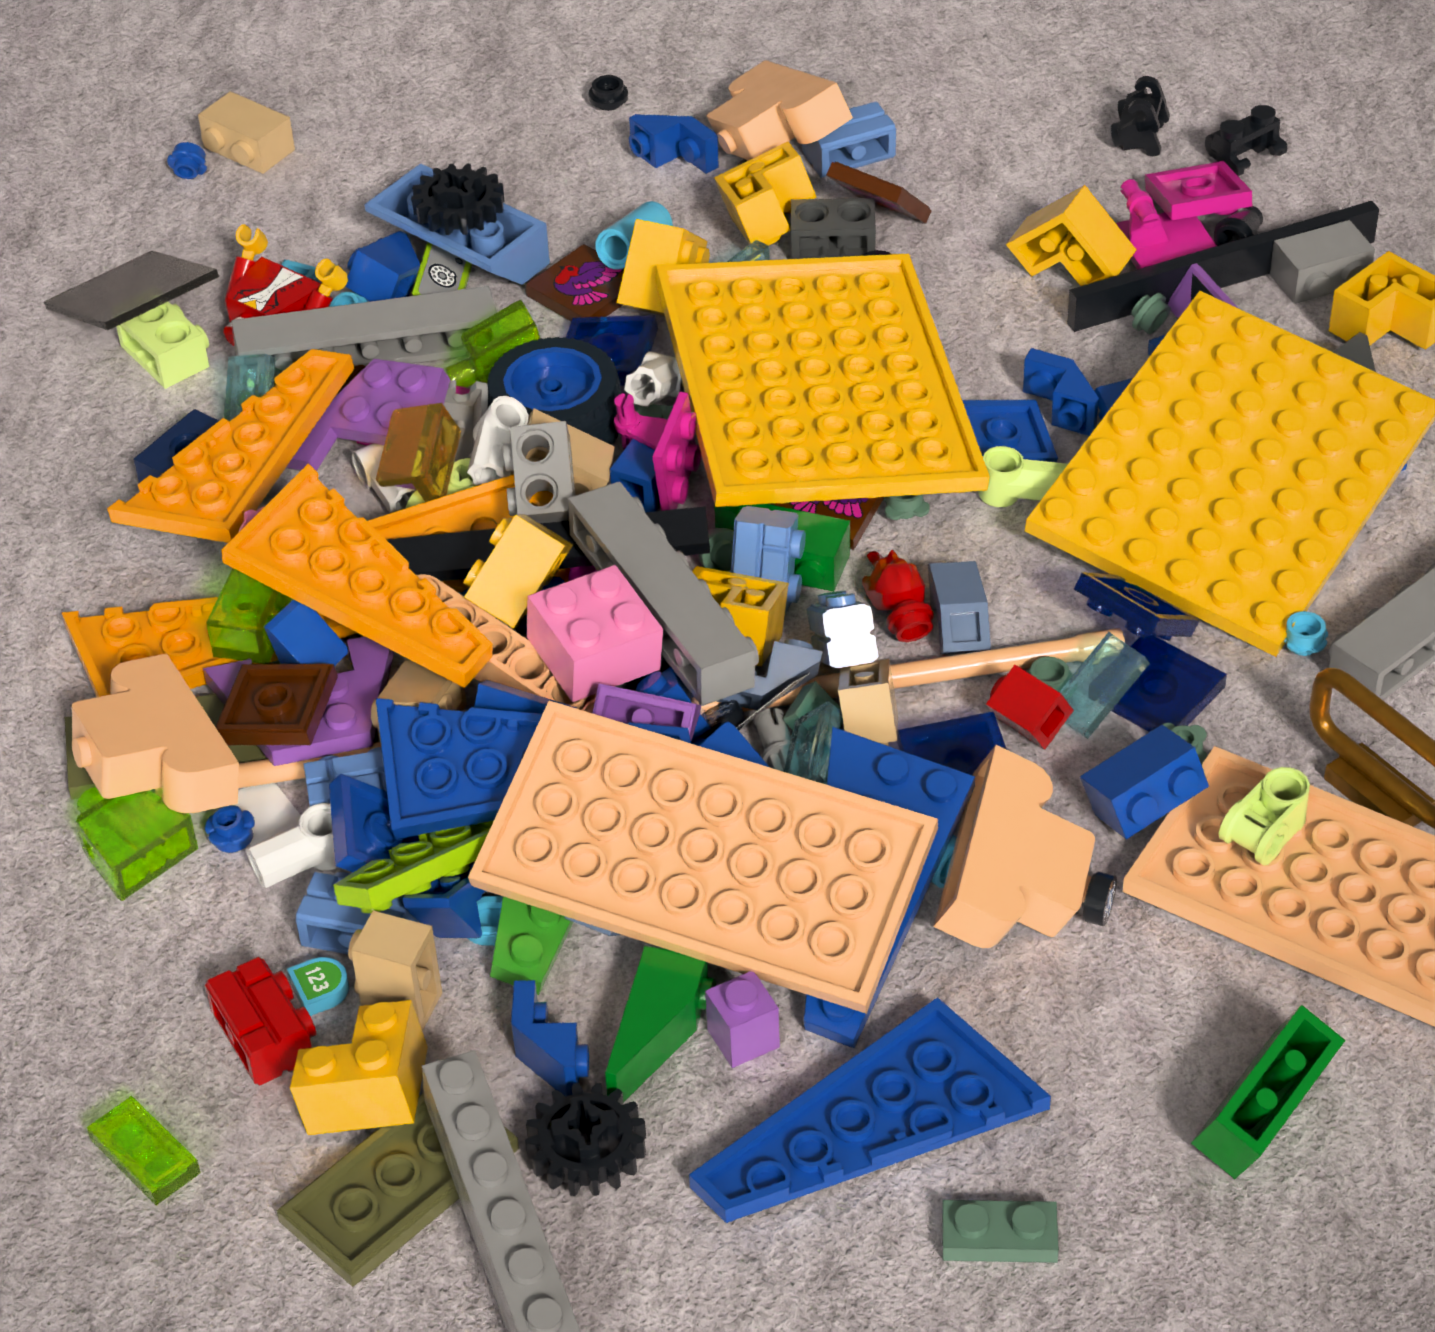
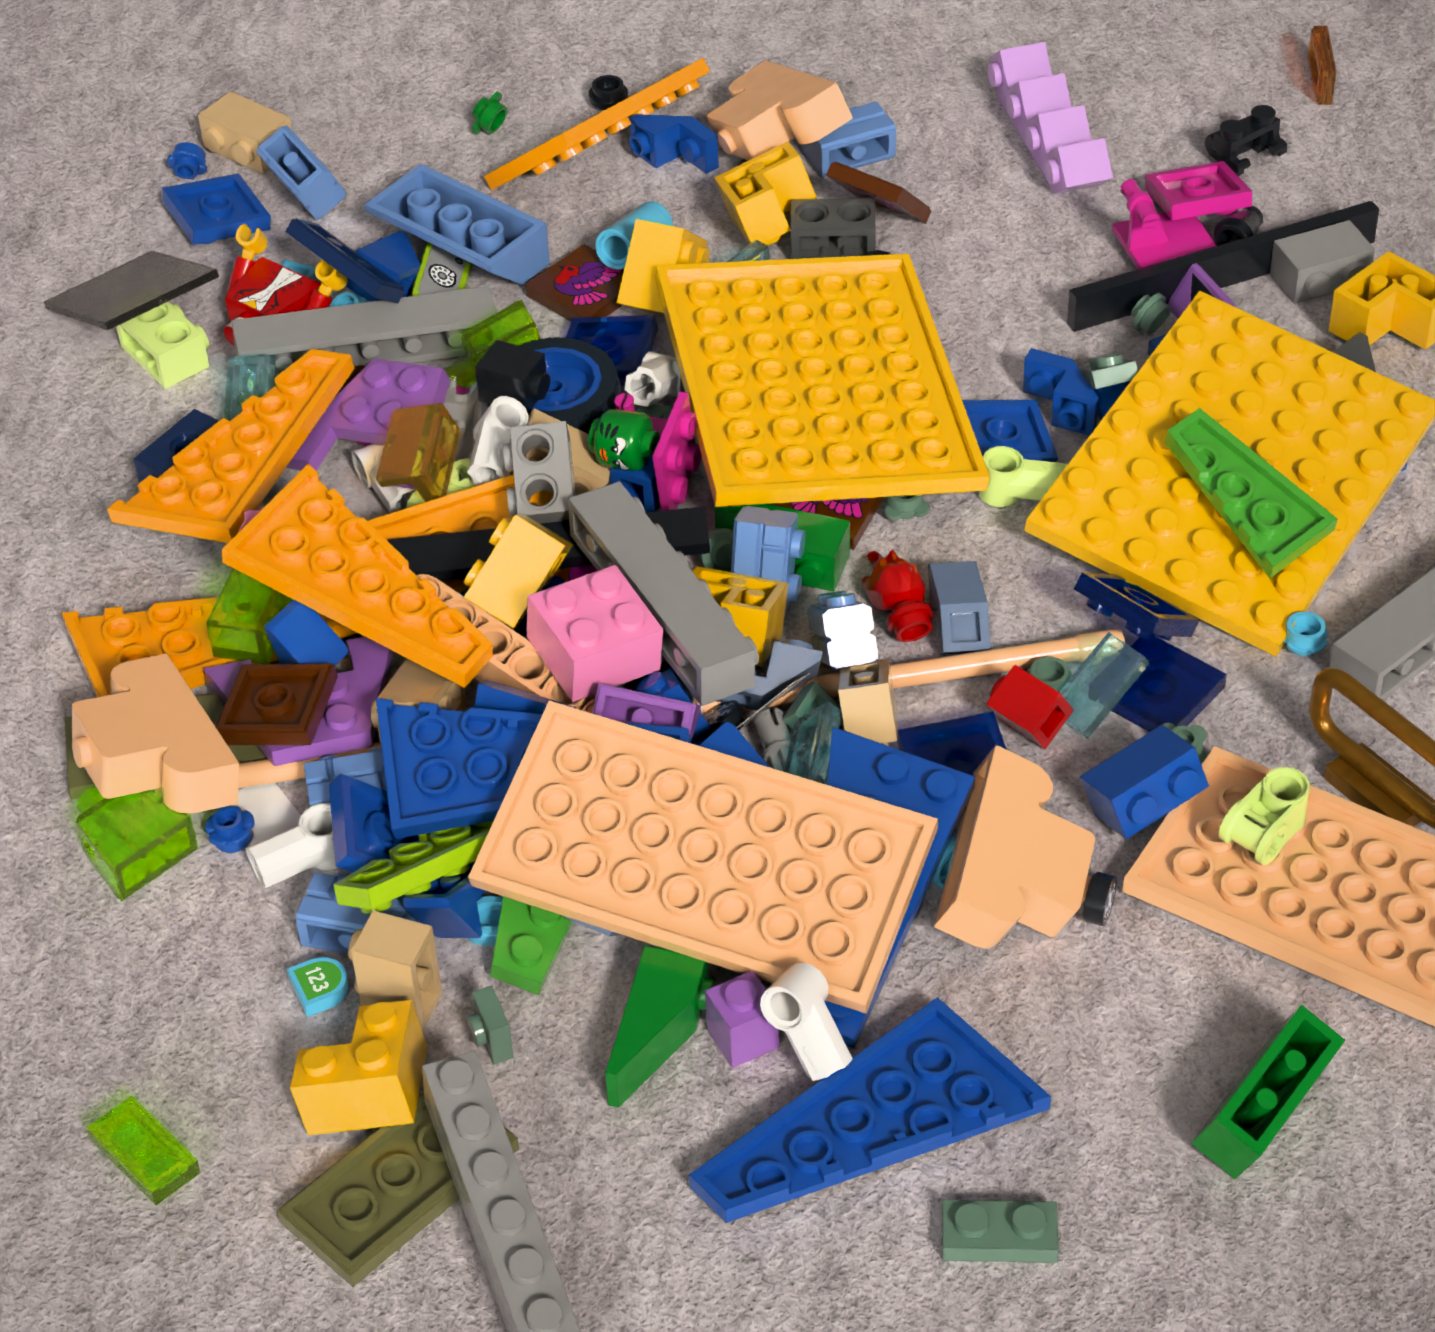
red brick [205,957,317,1086] -> none
black gear [411,163,505,235] -> none
blue slope [511,980,589,1097] -> none
black gear [525,1082,646,1196] -> none
yellow brick [1006,185,1137,286] -> none
black piece [1111,76,1170,157] -> none
none -> blue plate [162,173,271,245]
none -> medium blue brick [256,125,347,220]
none -> dark blue tile [285,218,406,303]
none -> sand green plate [467,985,514,1065]
none -> green plate [472,91,508,134]
none -> black brick [475,340,550,413]
none -> light orange wing [484,58,710,191]
none -> green head [588,409,660,471]
none -> white piece [760,963,853,1081]
none -> lavender brick [987,42,1113,194]
none -> plate [1080,353,1138,389]
none -> bright green wing [1165,408,1338,579]
none -> clear orange tile [1308,26,1337,105]

